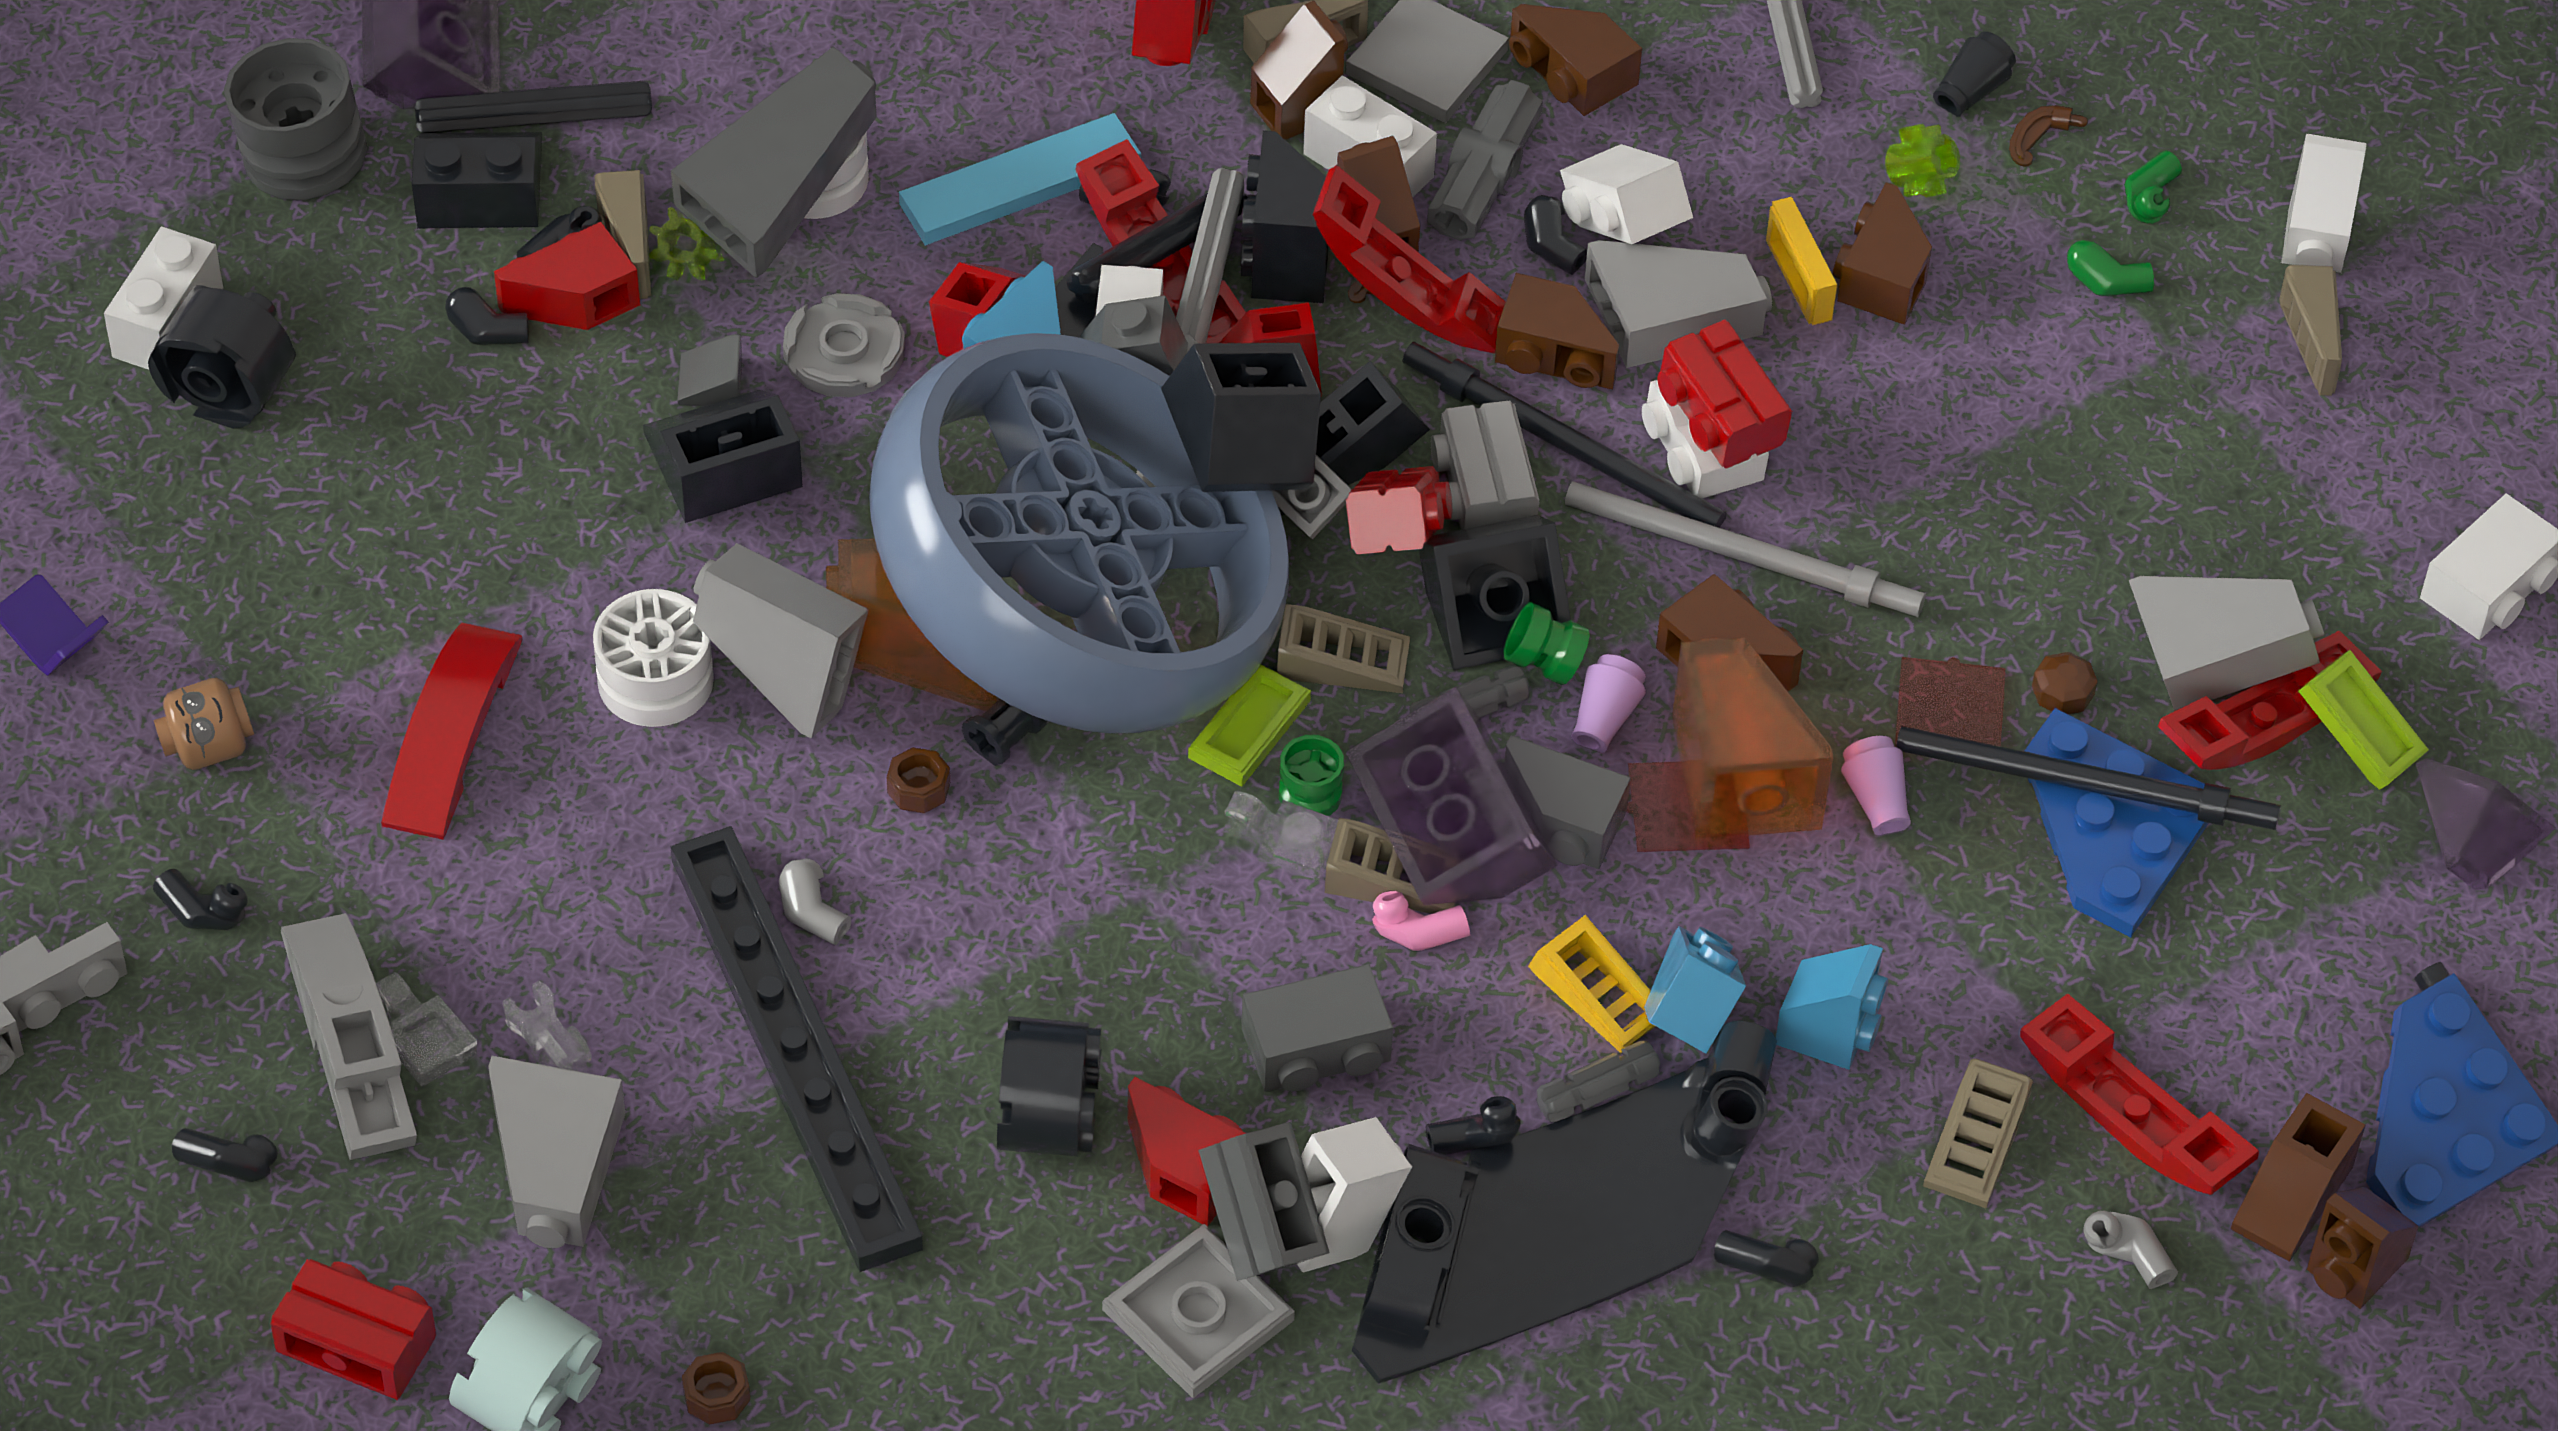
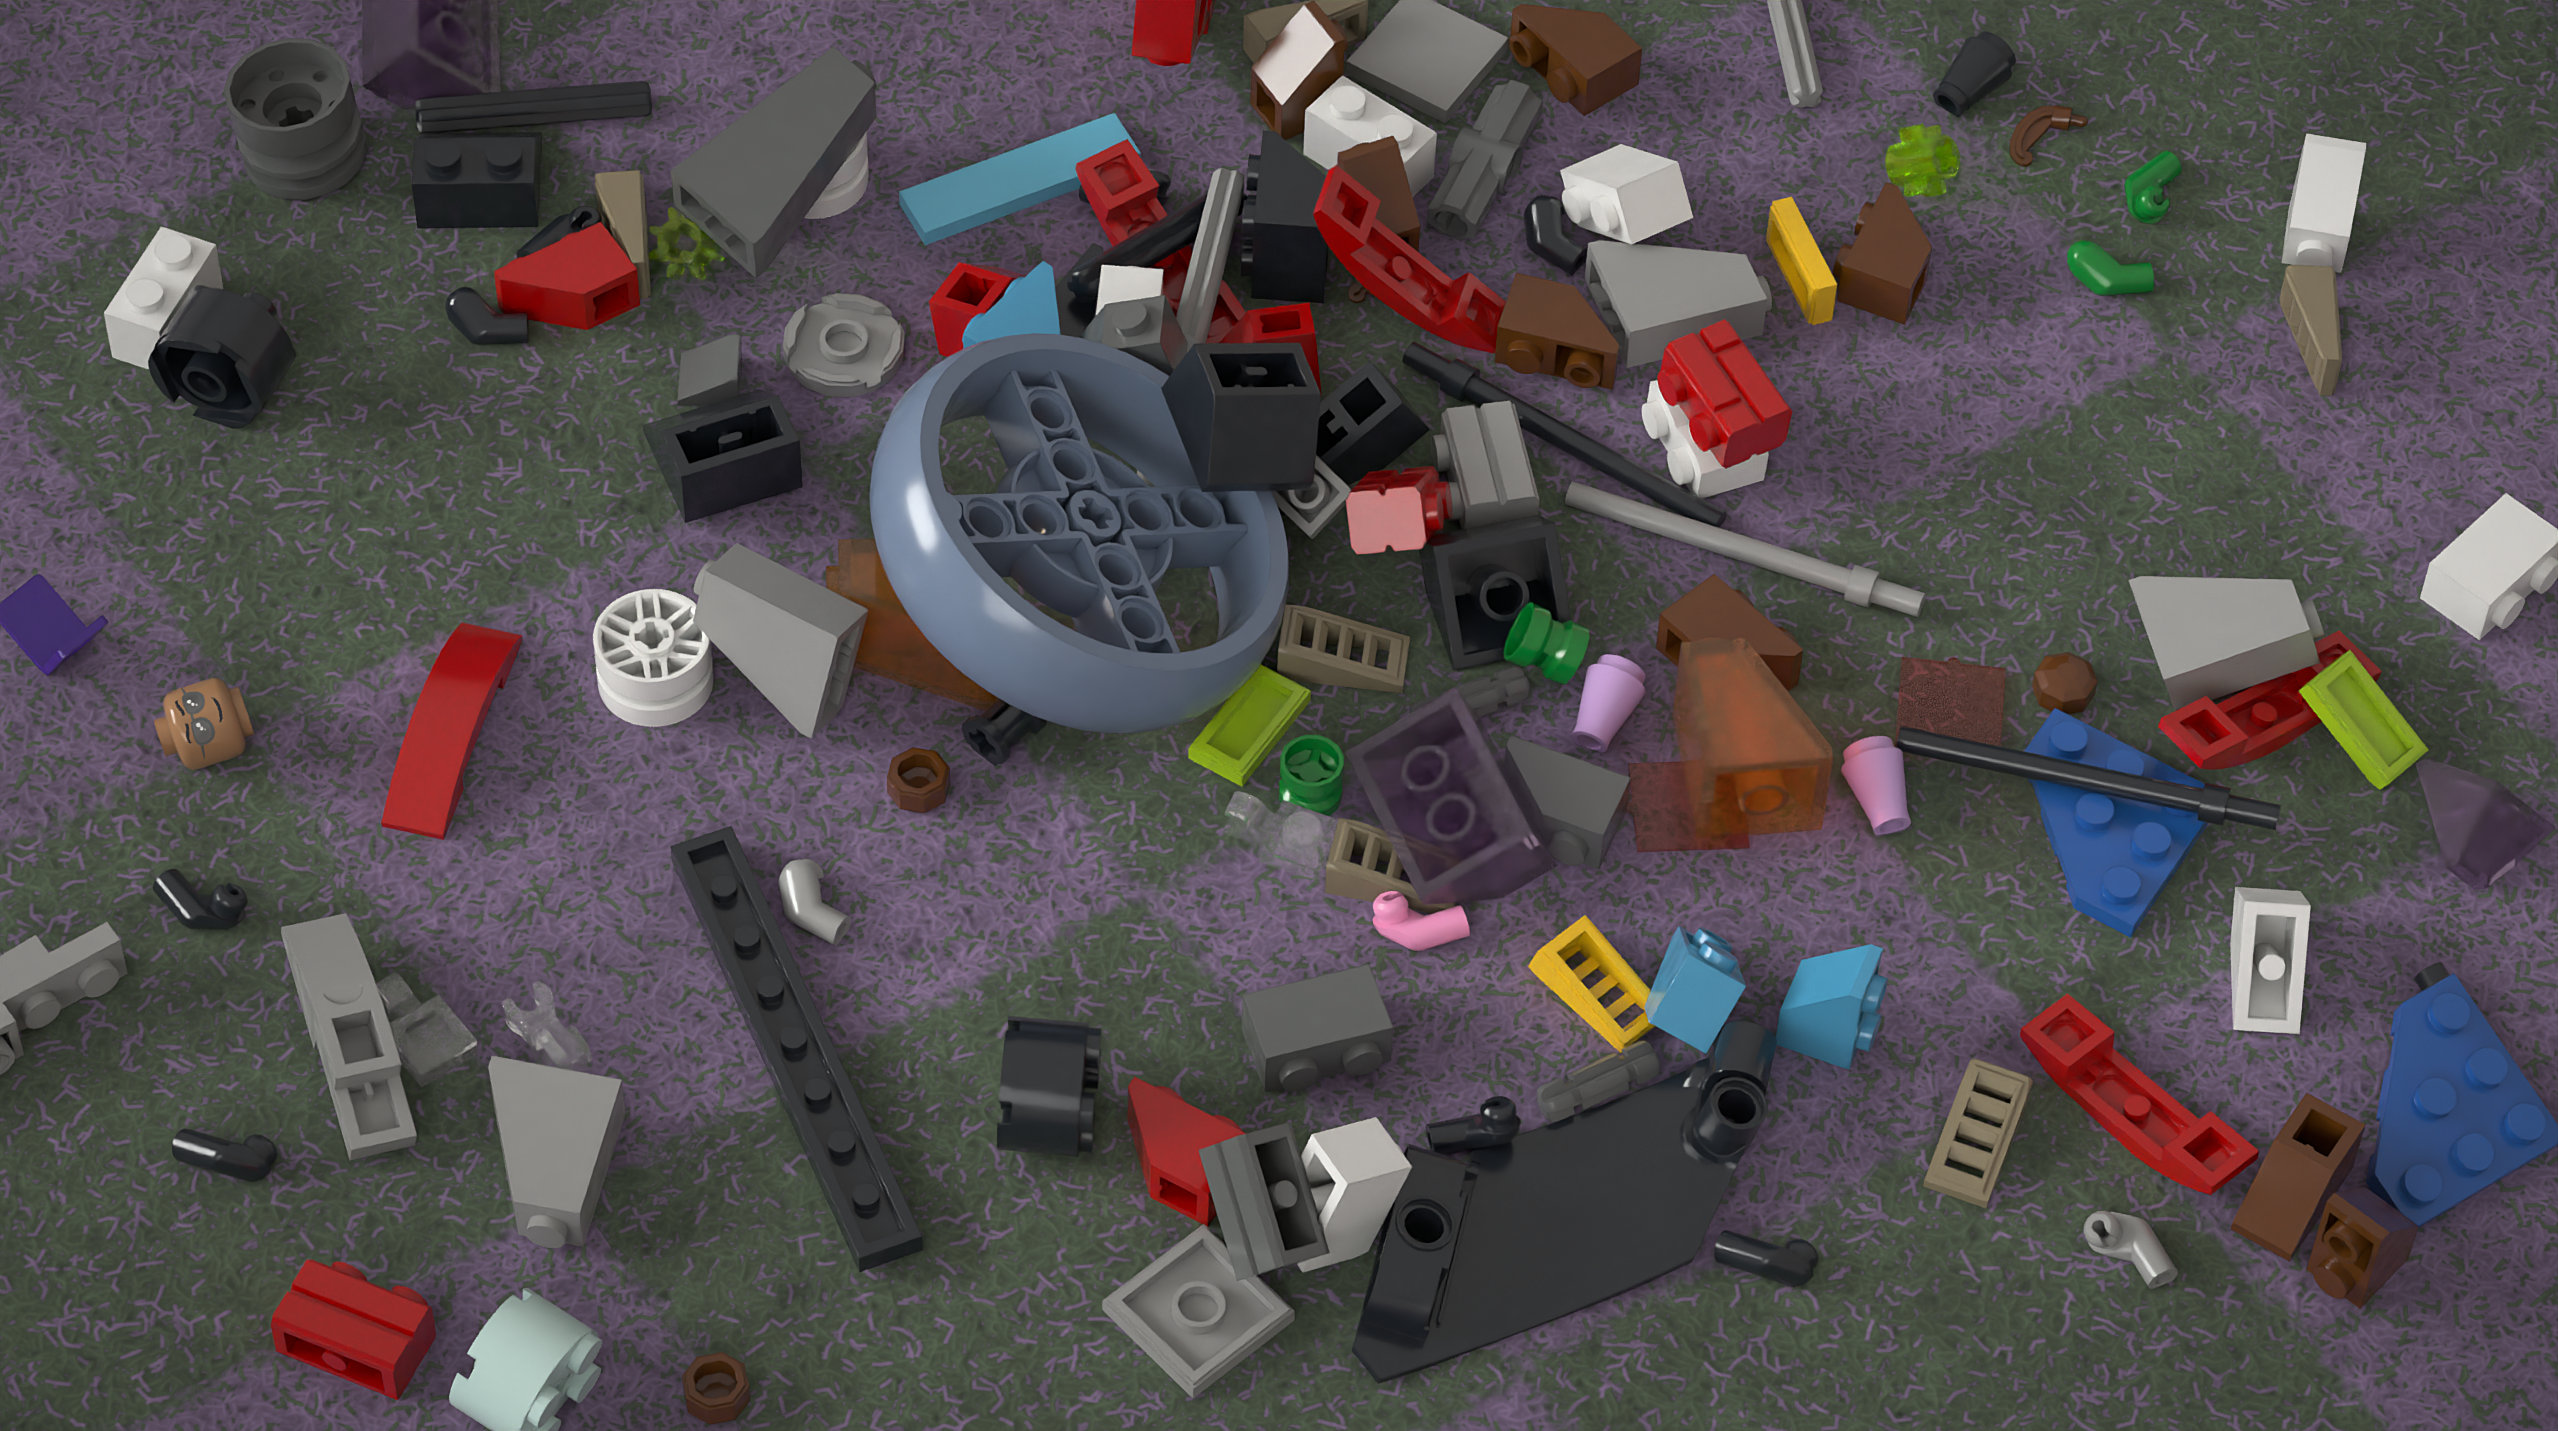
none -> white slope [2230,887,2311,1034]

